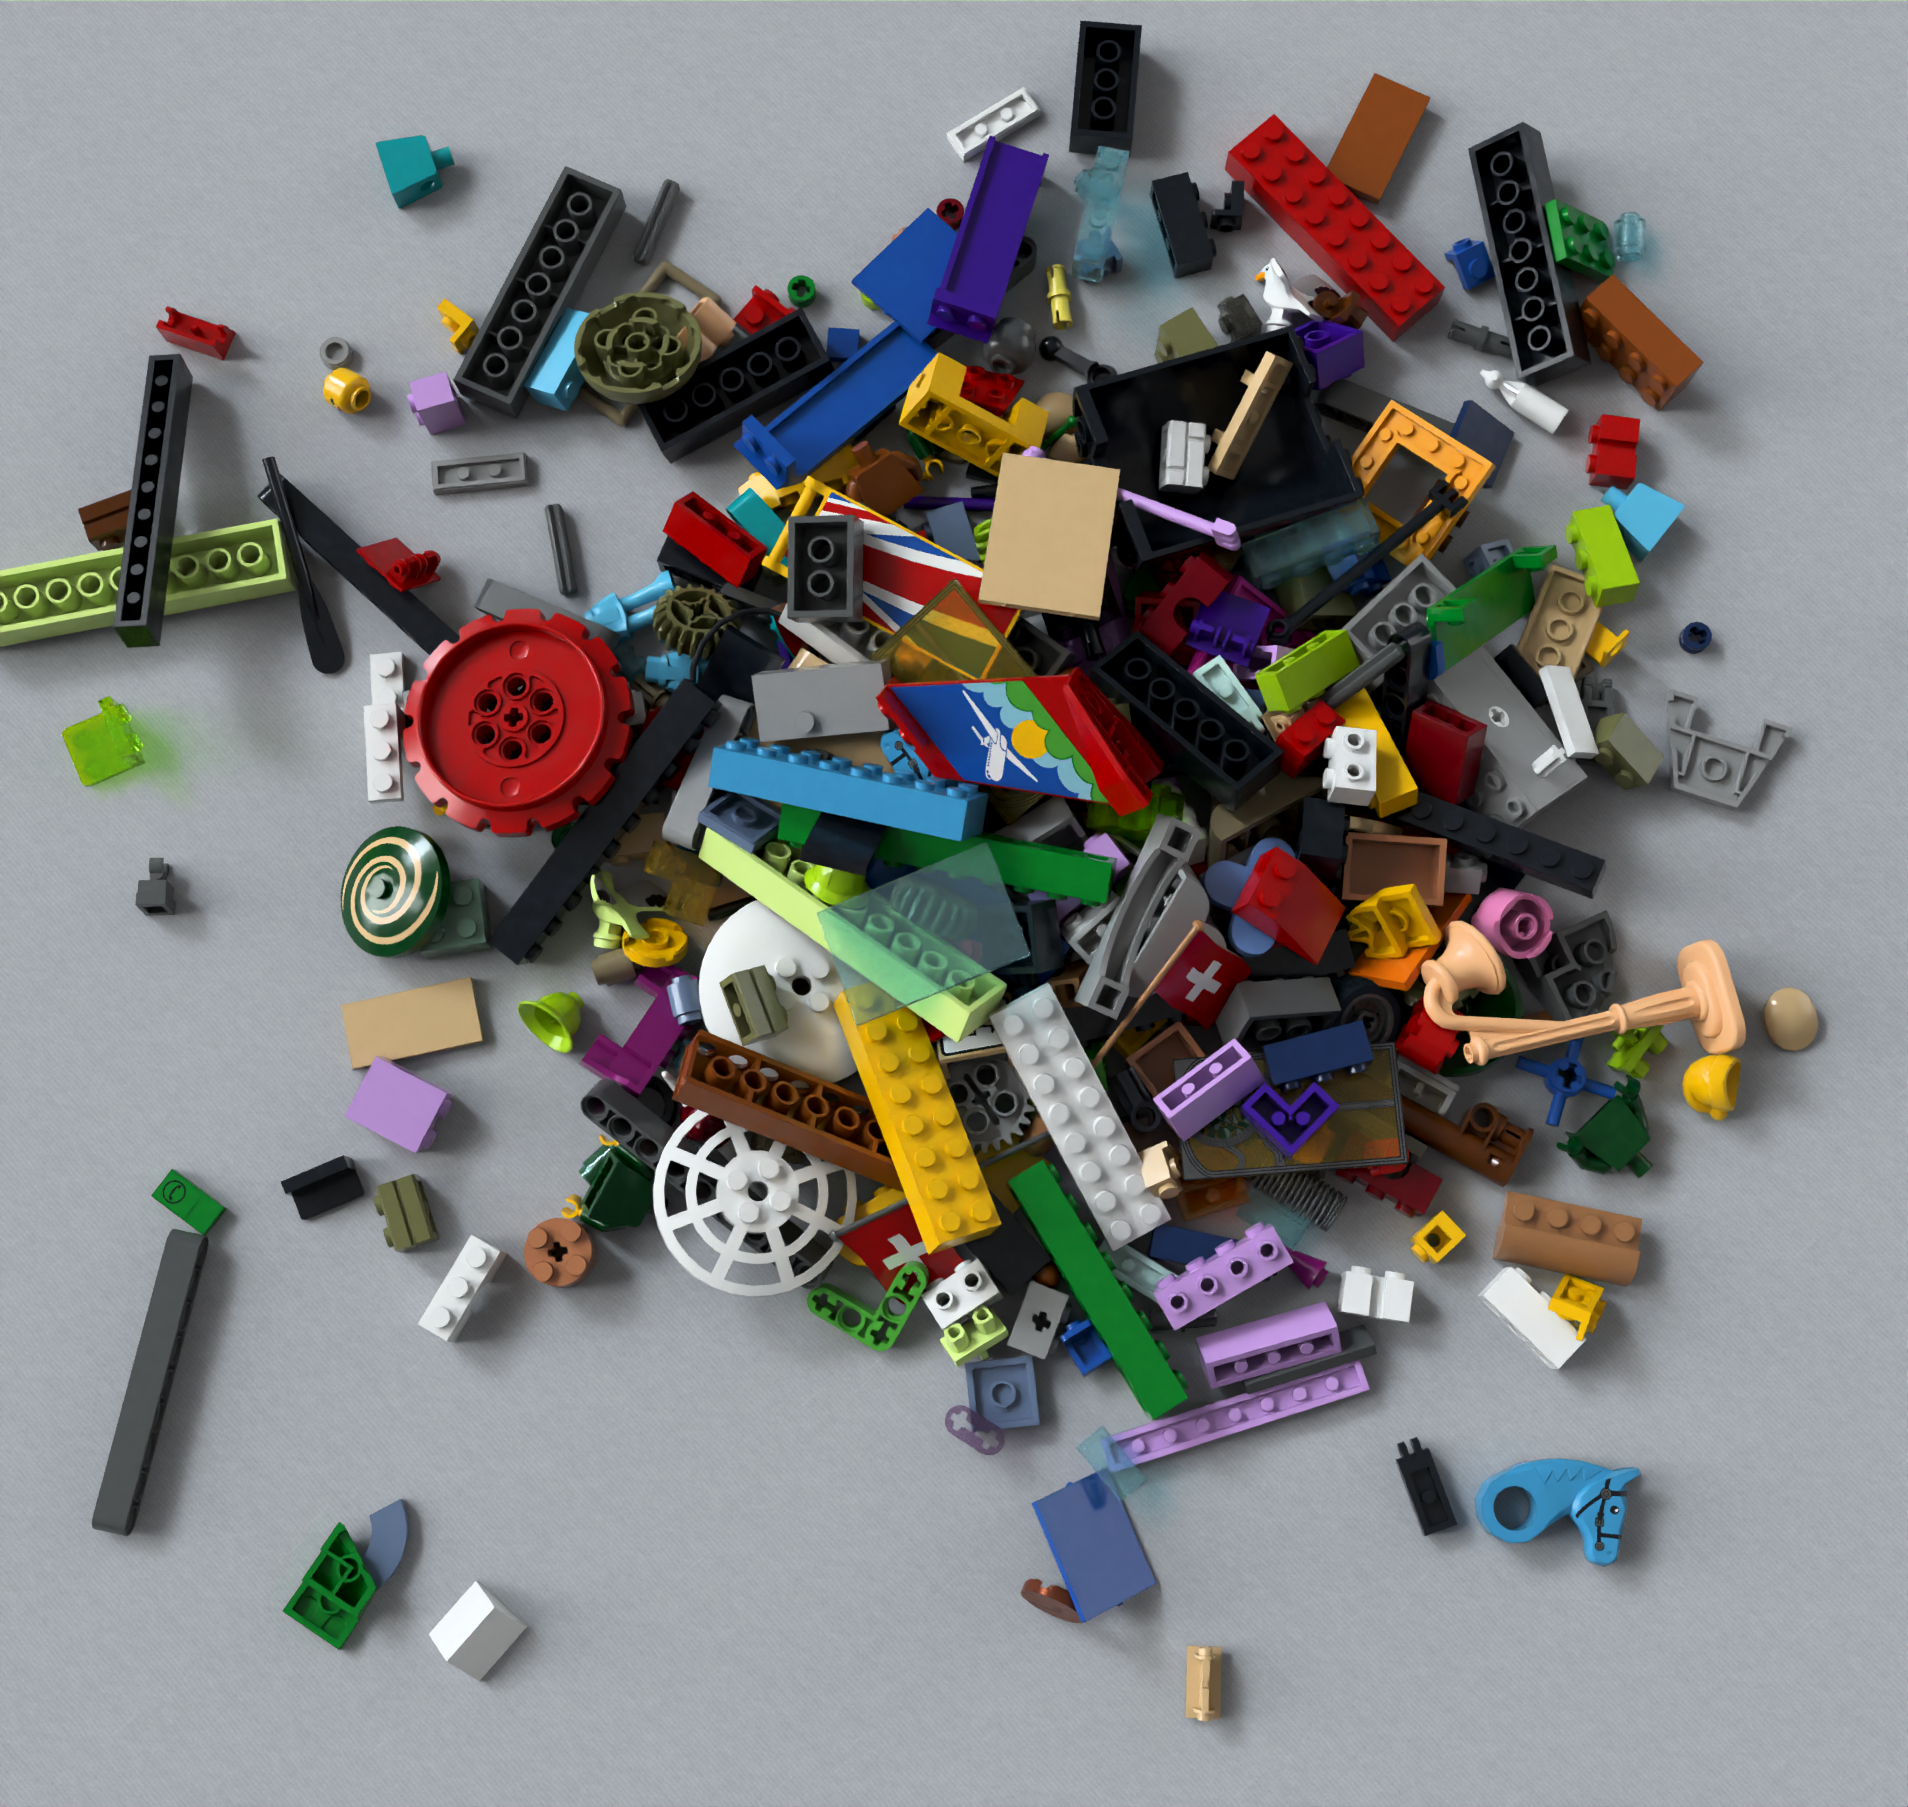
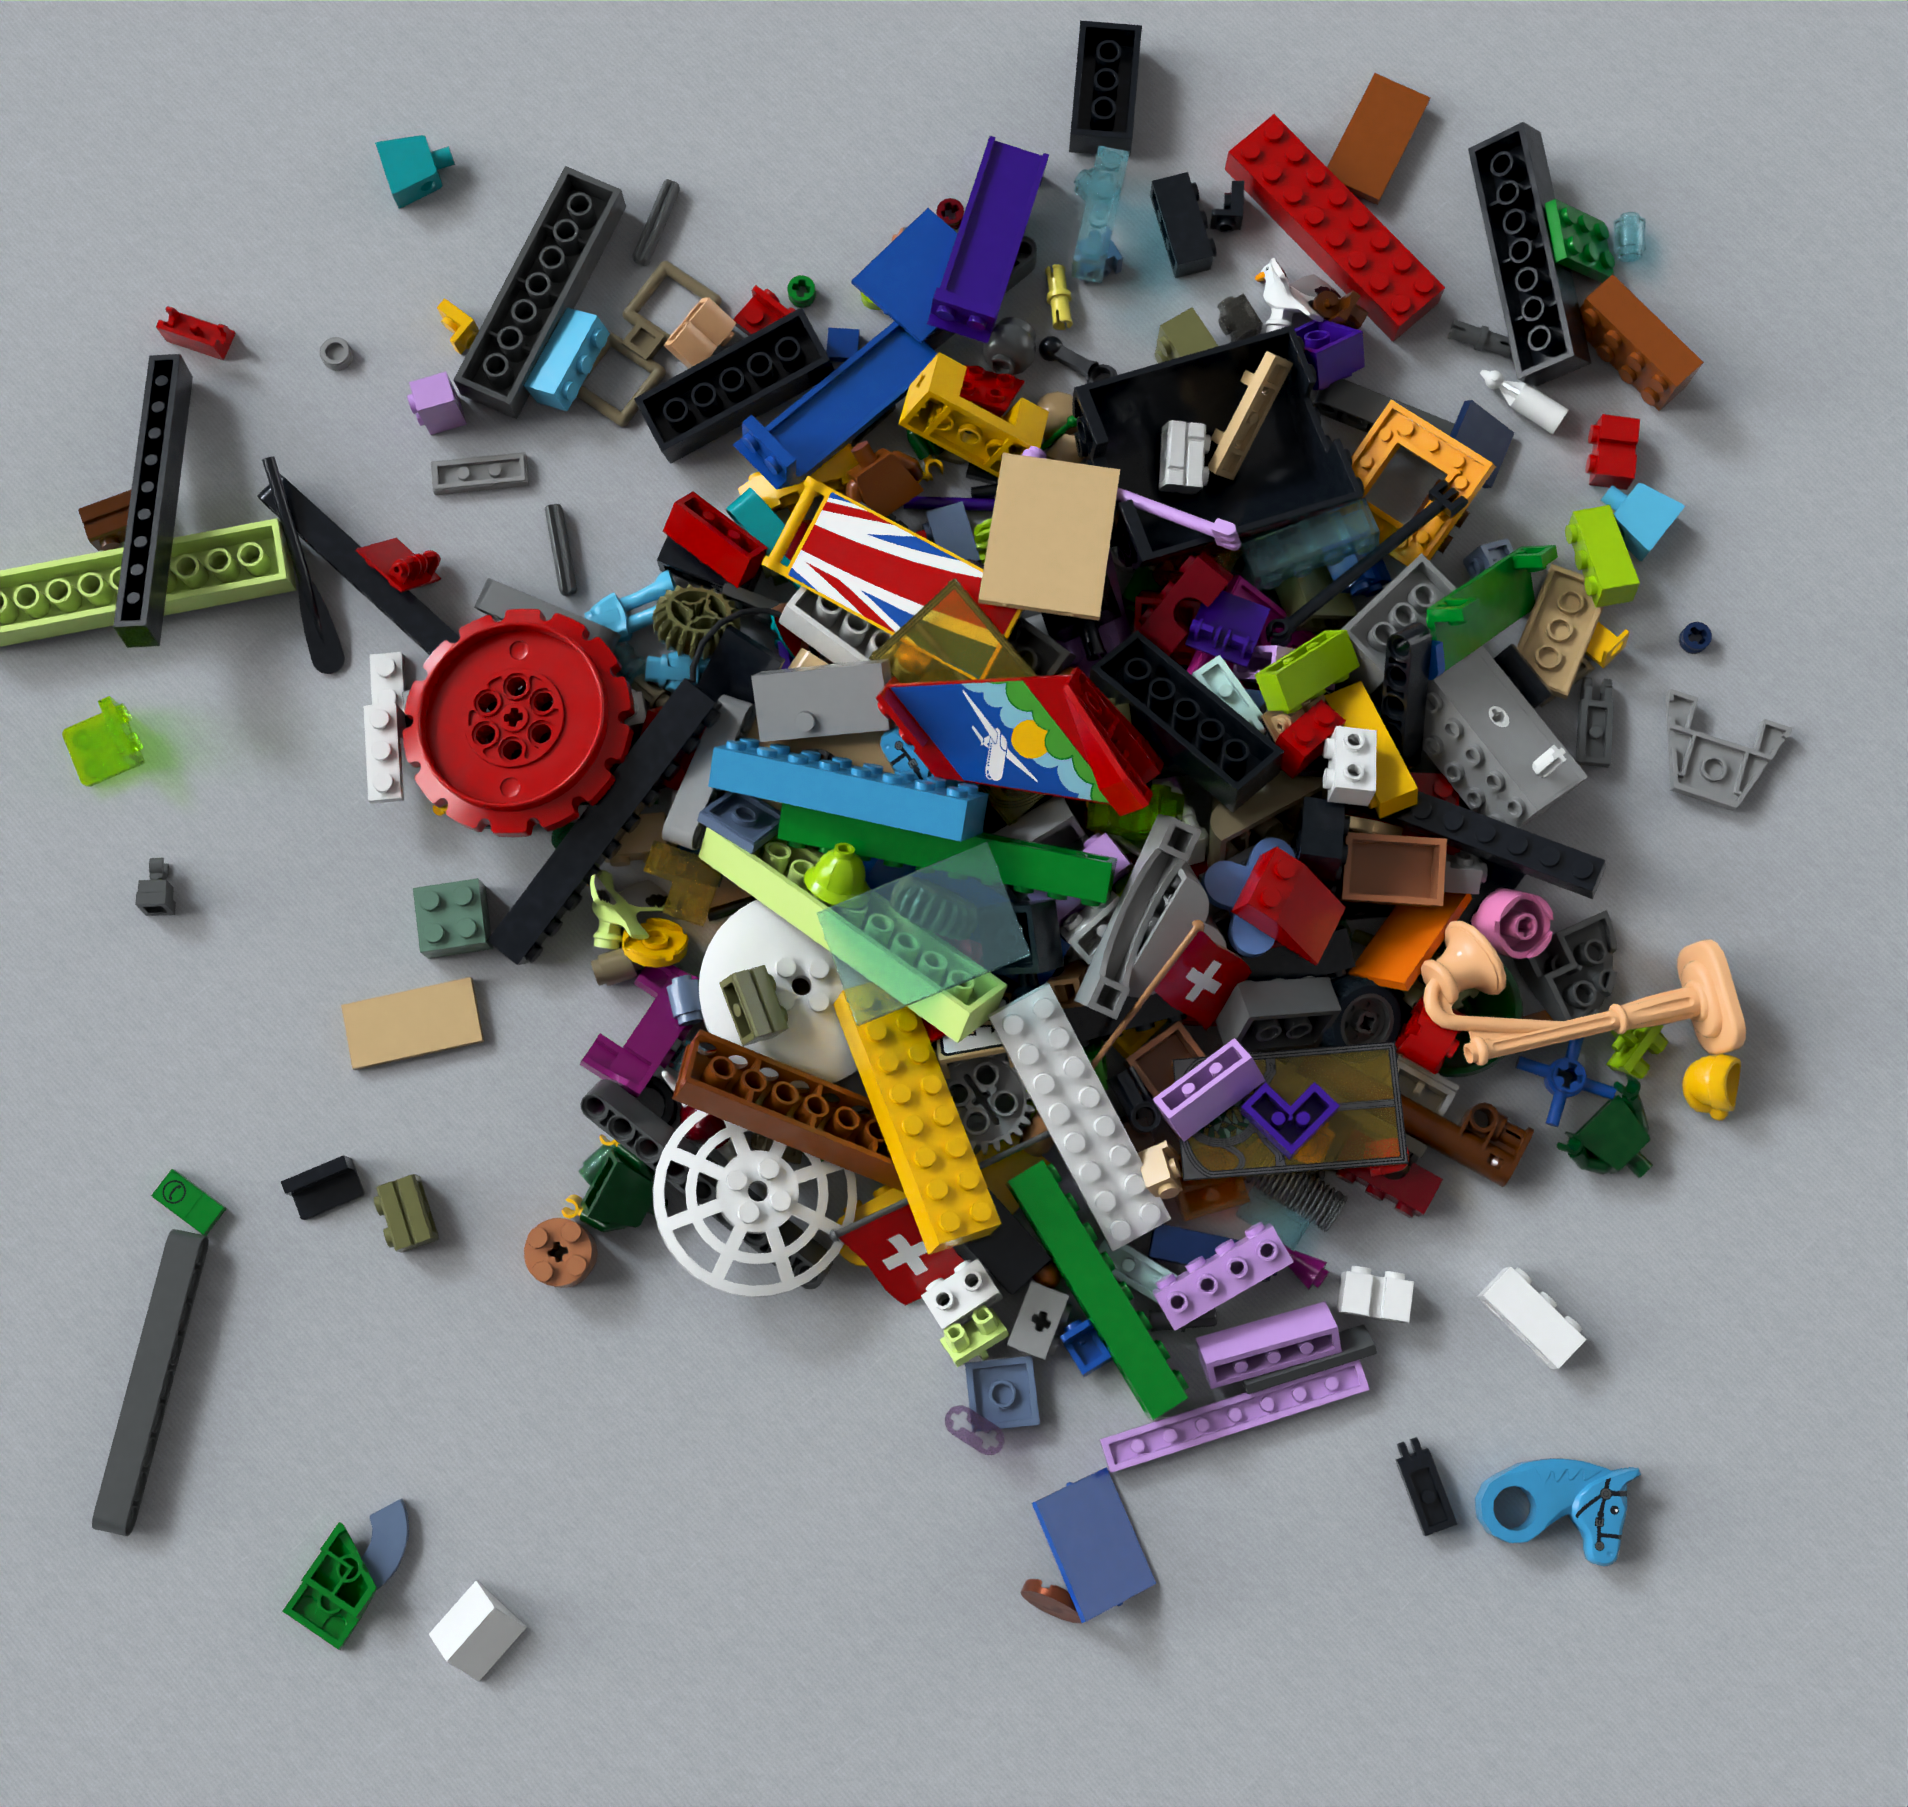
yellow head [323,368,371,414] -> none
dark green dish [341,826,451,958] -> none
lavender brick [344,1056,453,1153] -> none
white arch [418,1235,507,1342] -> none
lime hat [517,991,584,1053] -> none
olive brick [574,292,702,404] -> none
dark grey brick [787,515,864,623] -> none
black tile [800,811,887,876] -> none
bright green beam [807,1261,930,1351] -> none
white tile [947,87,1041,162] -> none
clear light blue tile [1076,1425,1147,1502] -> none
tan hinge [1185,1645,1222,1721] -> none
dark blue brick [1262,1020,1374,1093] -> none
dark grey axle [1319,643,1405,710] -> none
yellow plate [1345,884,1442,959] -> none
dark red brick [1403,700,1488,805] -> none
yellow brick [1409,1210,1466,1264] -> none
blue bracket [1444,238,1495,290] -> none
medium nougat brick [1492,1191,1642,1287] -> none
white tile [1539,665,1599,759] -> none
yellow bracket [1548,1273,1606,1342] -> none
olive brick [1592,712,1664,790] -> none
tan hat [1762,987,1818,1051] -> none

